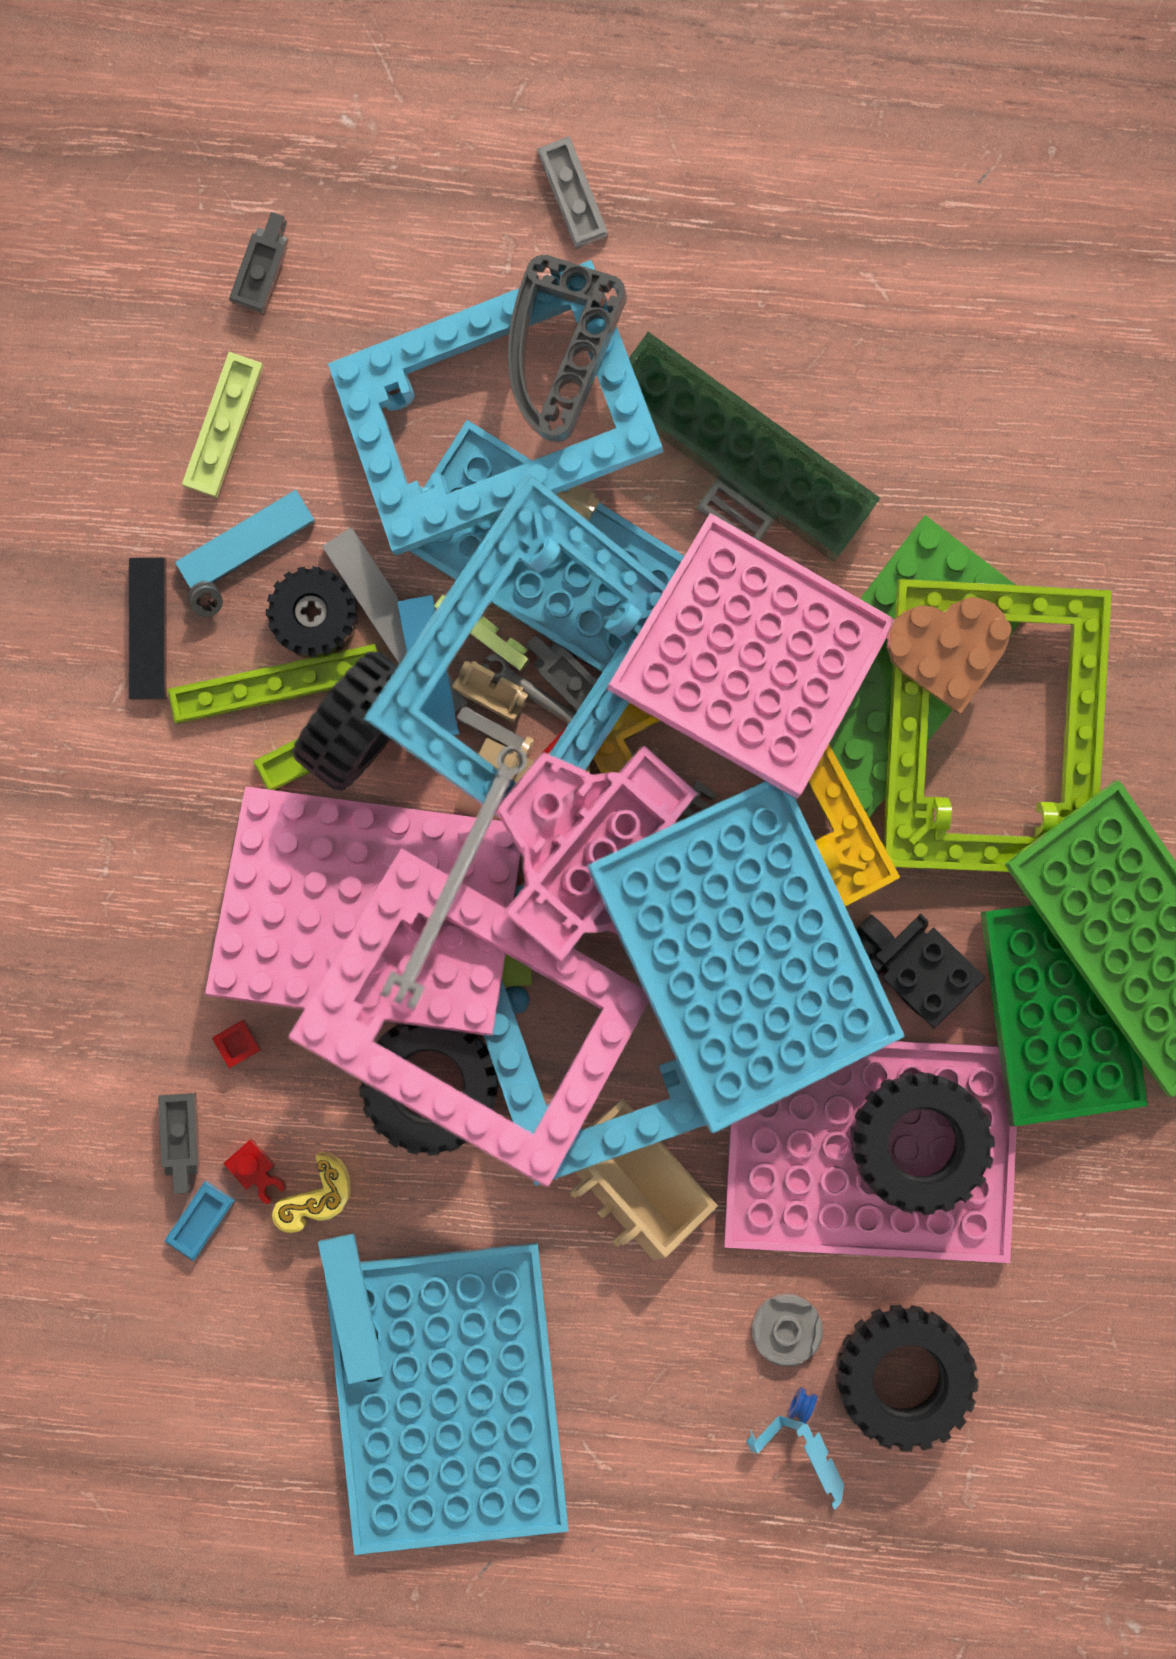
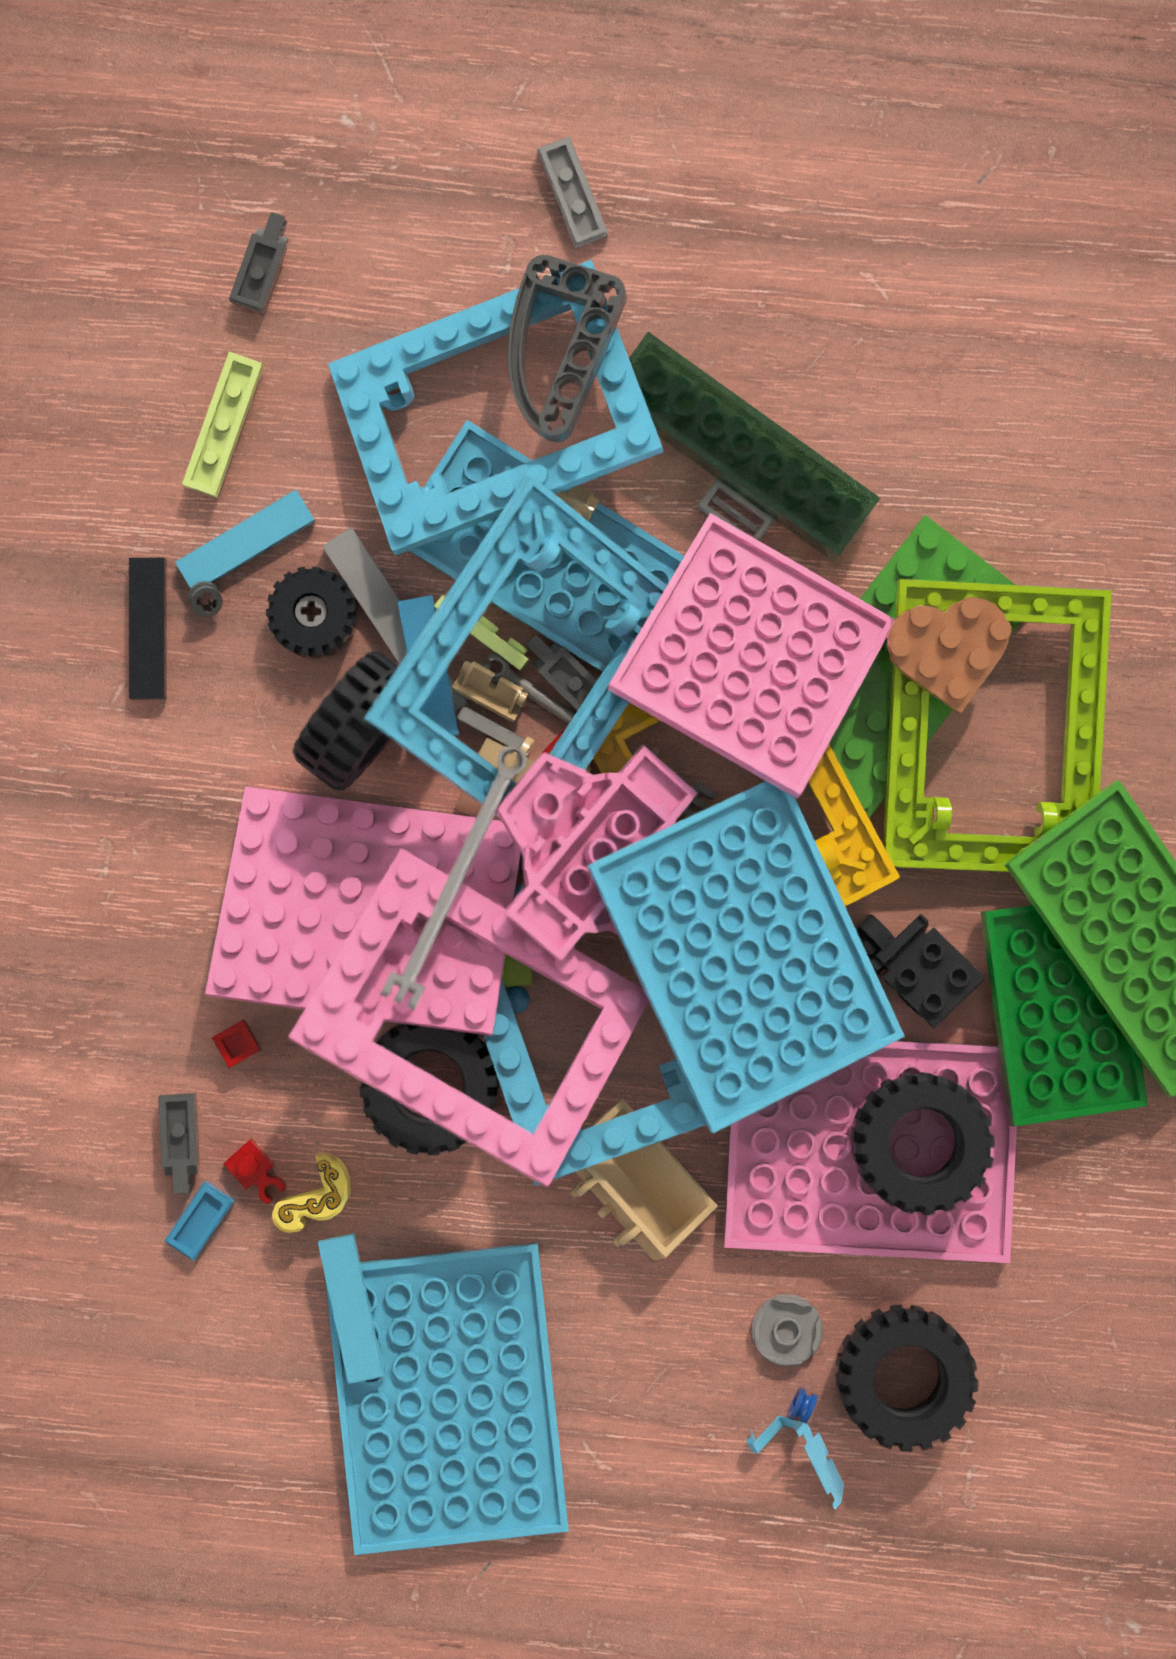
lime tile [167,644,377,724] -> none
lime tile [253,738,311,791] -> none

